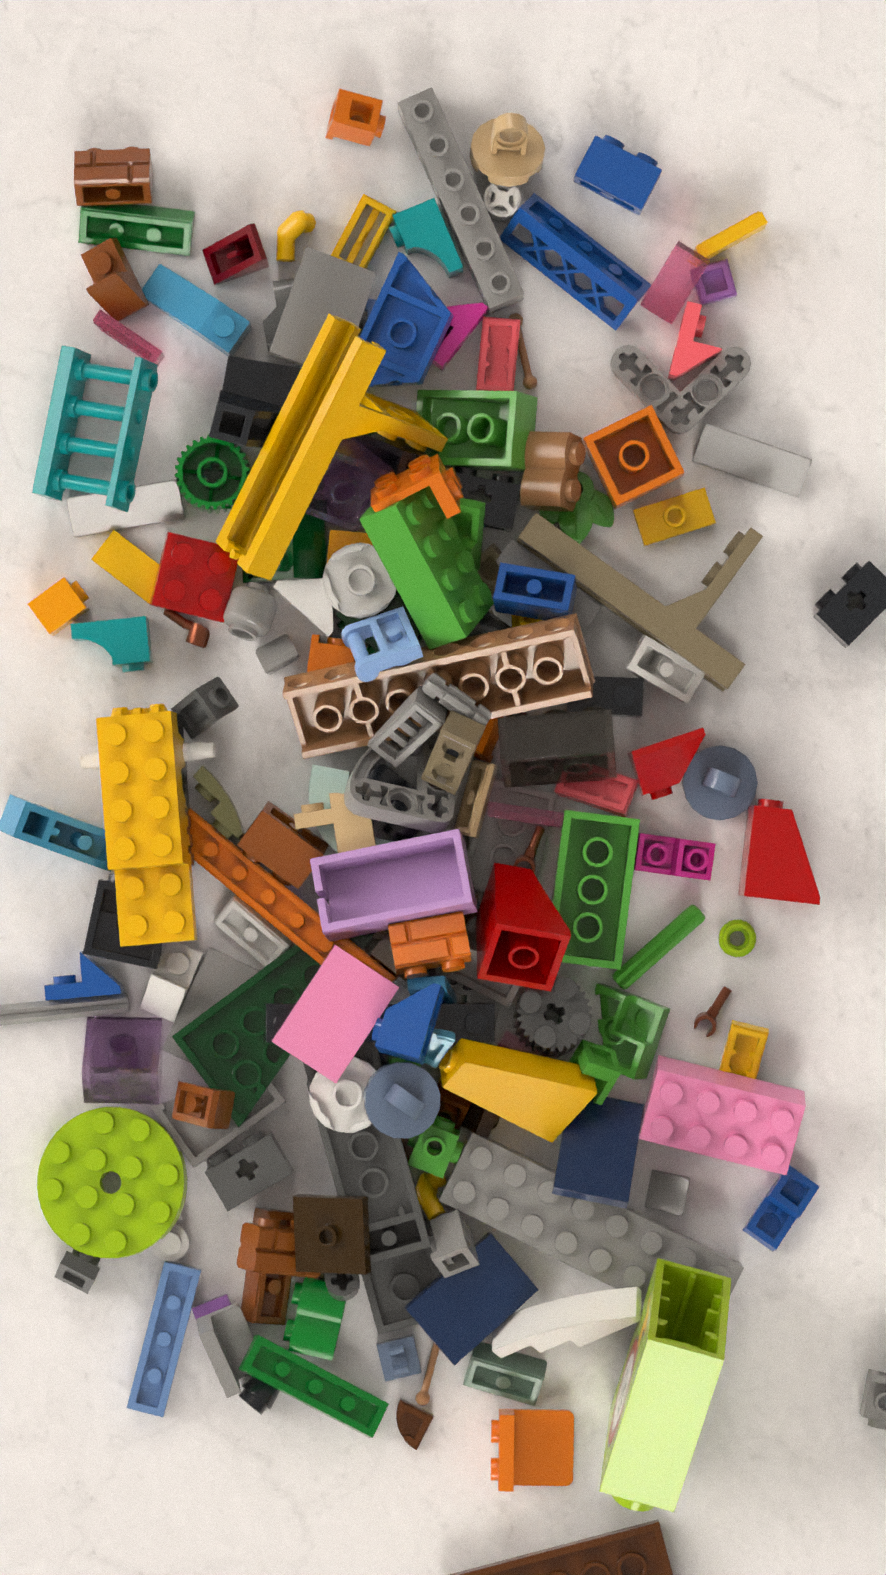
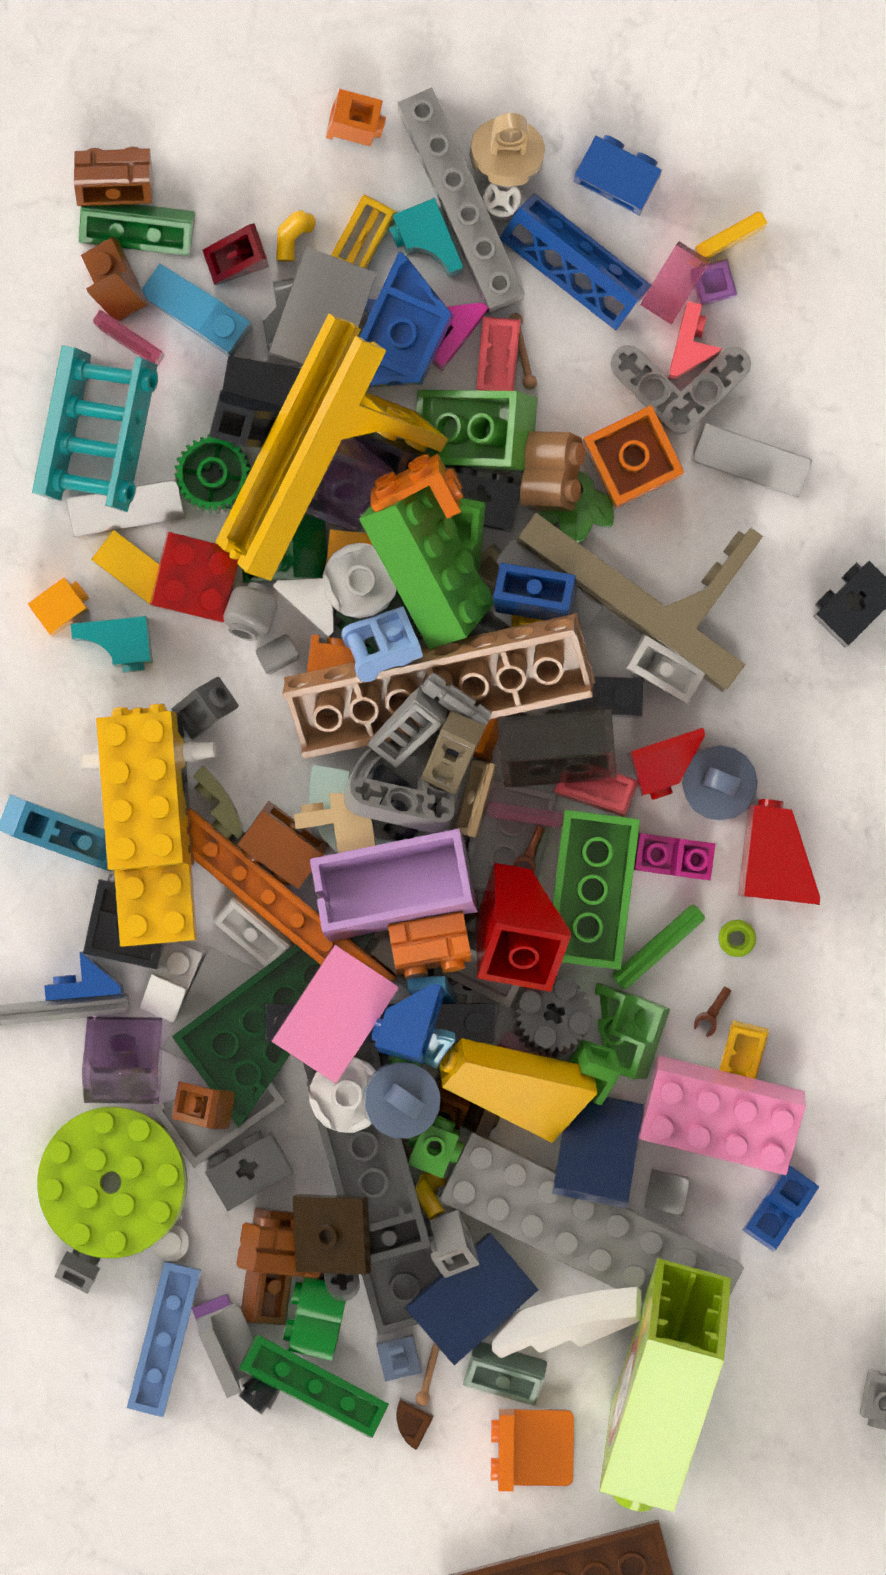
copper hand [163,609,210,648] -> none
yellow plate [633,487,716,547] -> none

